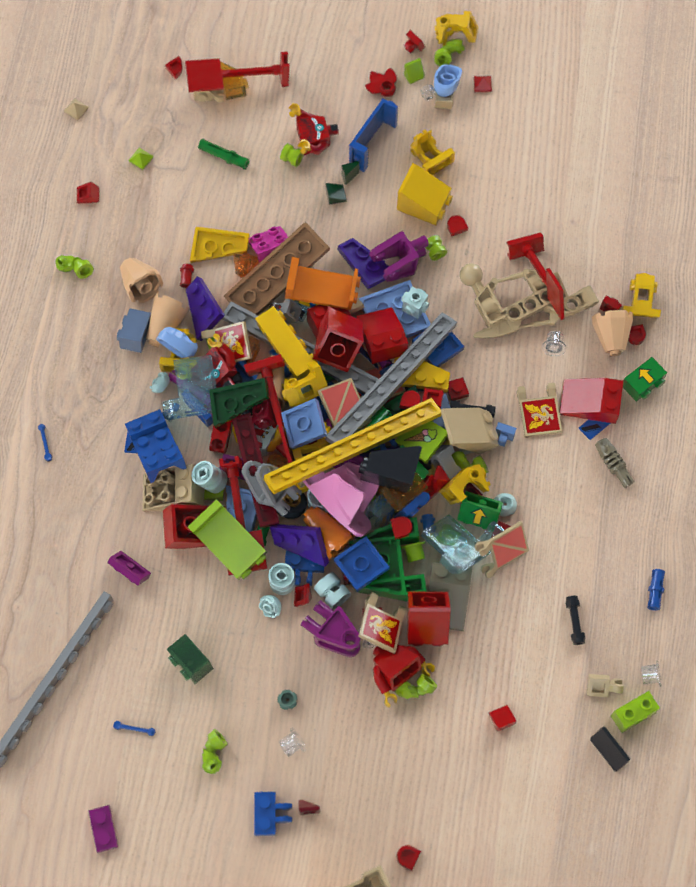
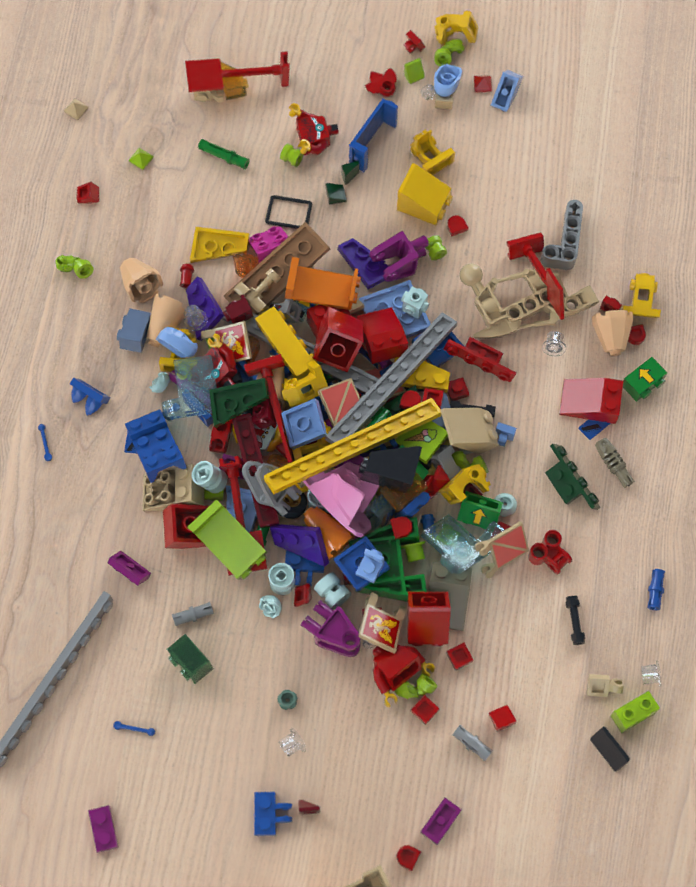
red tile [165,56,183,80] -> none
lime arm [202,729,228,774] -> none
flag [517,383,563,437] -> none
none -> blue tile [70,378,111,416]
none -> light grey pin [172,602,214,626]
none -> clear piece [184,305,208,331]
none -> dark red brick [223,294,254,324]
none -> tan bar [234,268,281,315]
none -> black piece [265,195,312,229]
none -> light blue bracket [356,549,385,583]
none -> red plate [411,695,440,725]
none -> magenta plate [420,797,462,845]
none -> red bracket [443,337,517,382]
none -> red plate [446,643,474,670]
none -> light grey pin [452,725,493,761]
none -> medium blue slope [491,70,523,112]
none -> red piece [528,530,572,574]
none -> light grey beam [541,200,583,270]
none -> dark green bracket [545,444,601,510]

